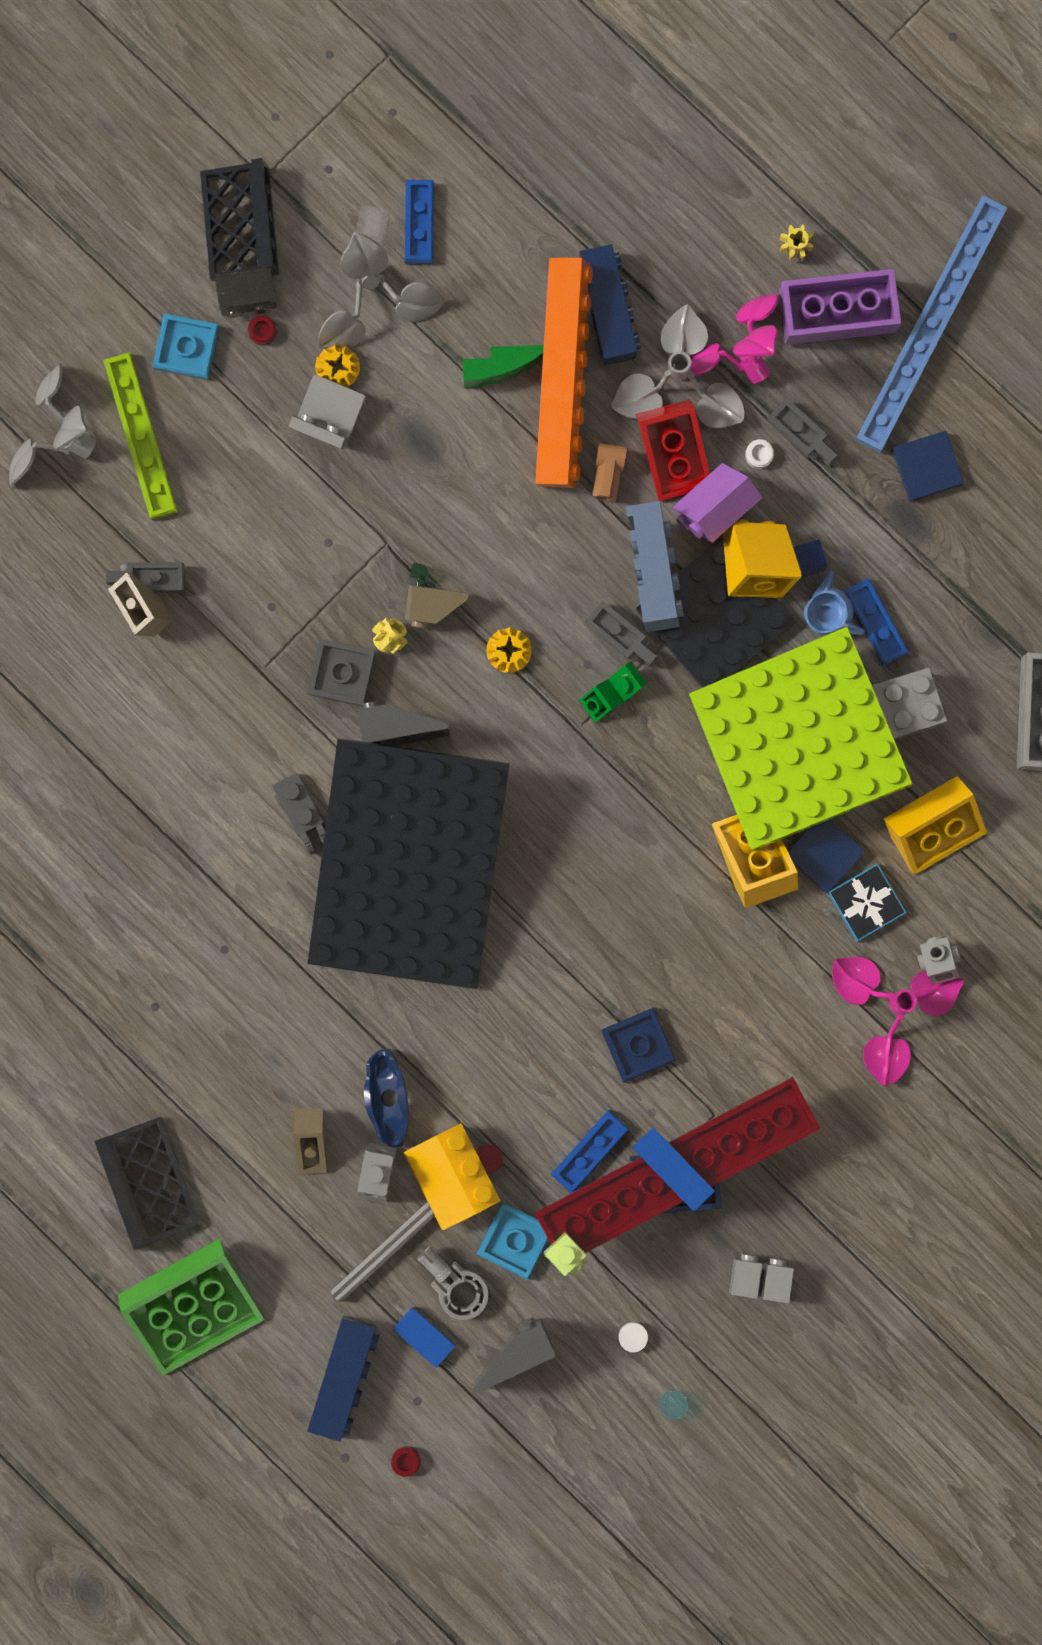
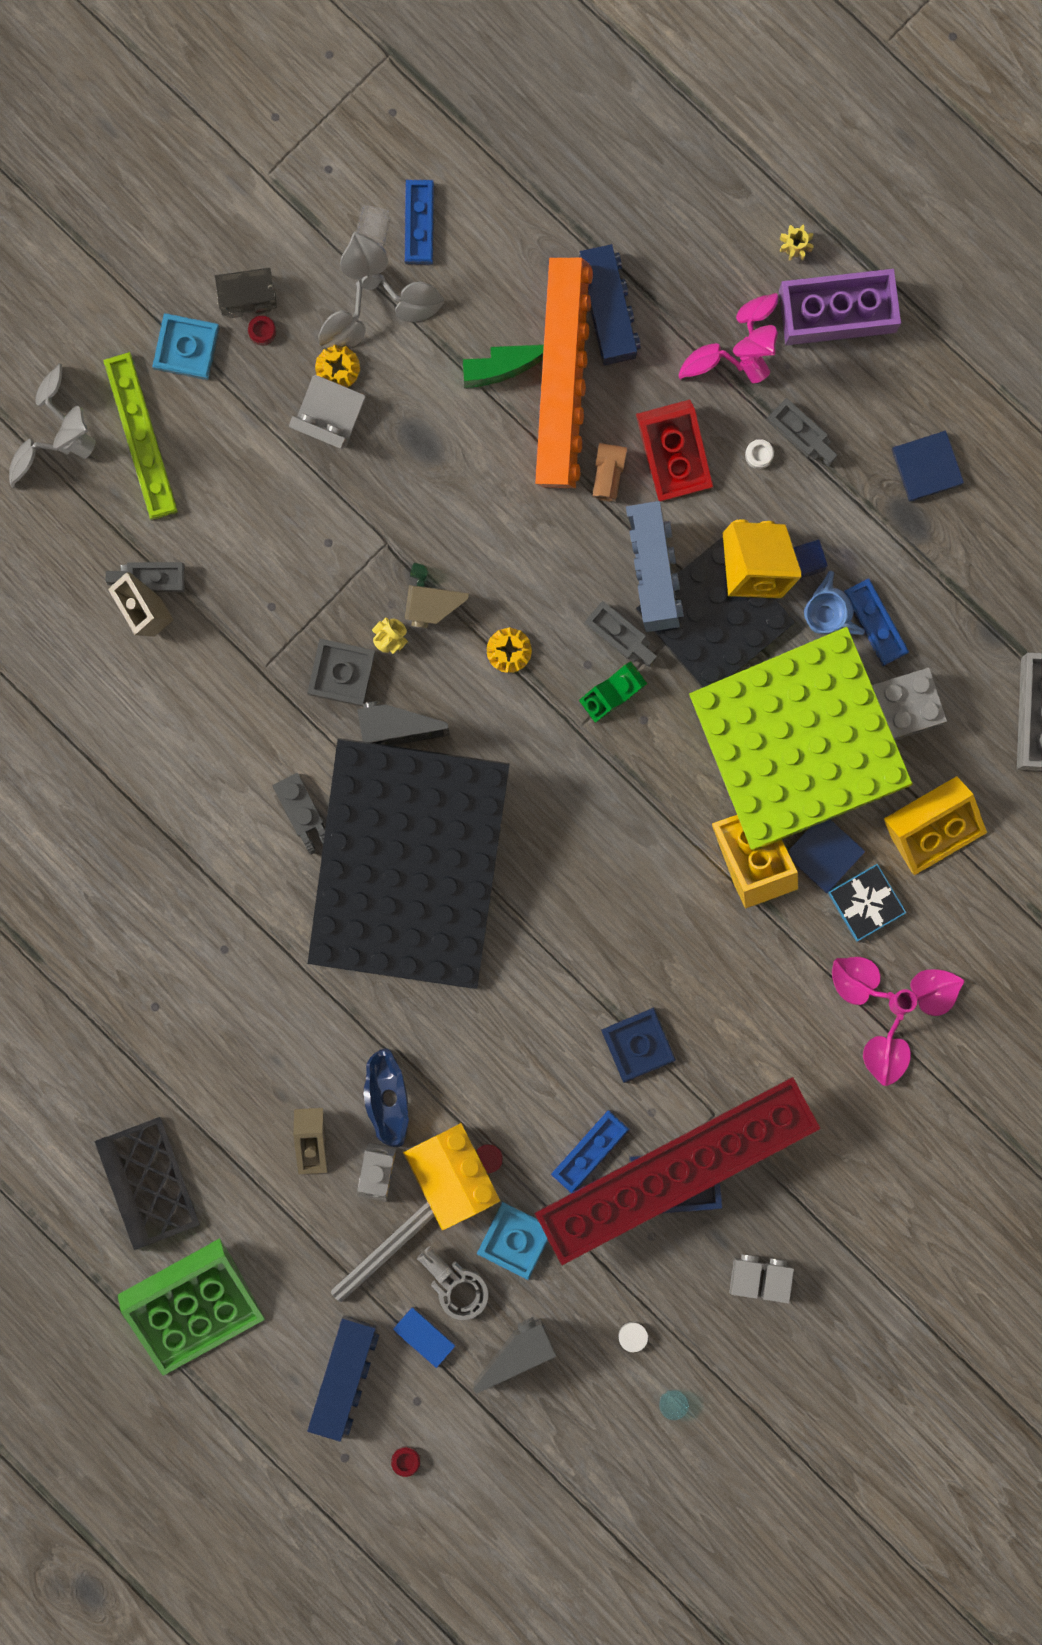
black fence [200,158,279,281] -> none
yellowish green brick [544,1232,586,1276] -> none
light grey plant [611,304,744,429] -> none
blue tile [632,1127,714,1212] -> none
medium lavender brick [672,463,762,542] -> none
medium blue plate [855,195,1008,453] -> none
light grey brick [917,937,961,985] -> none

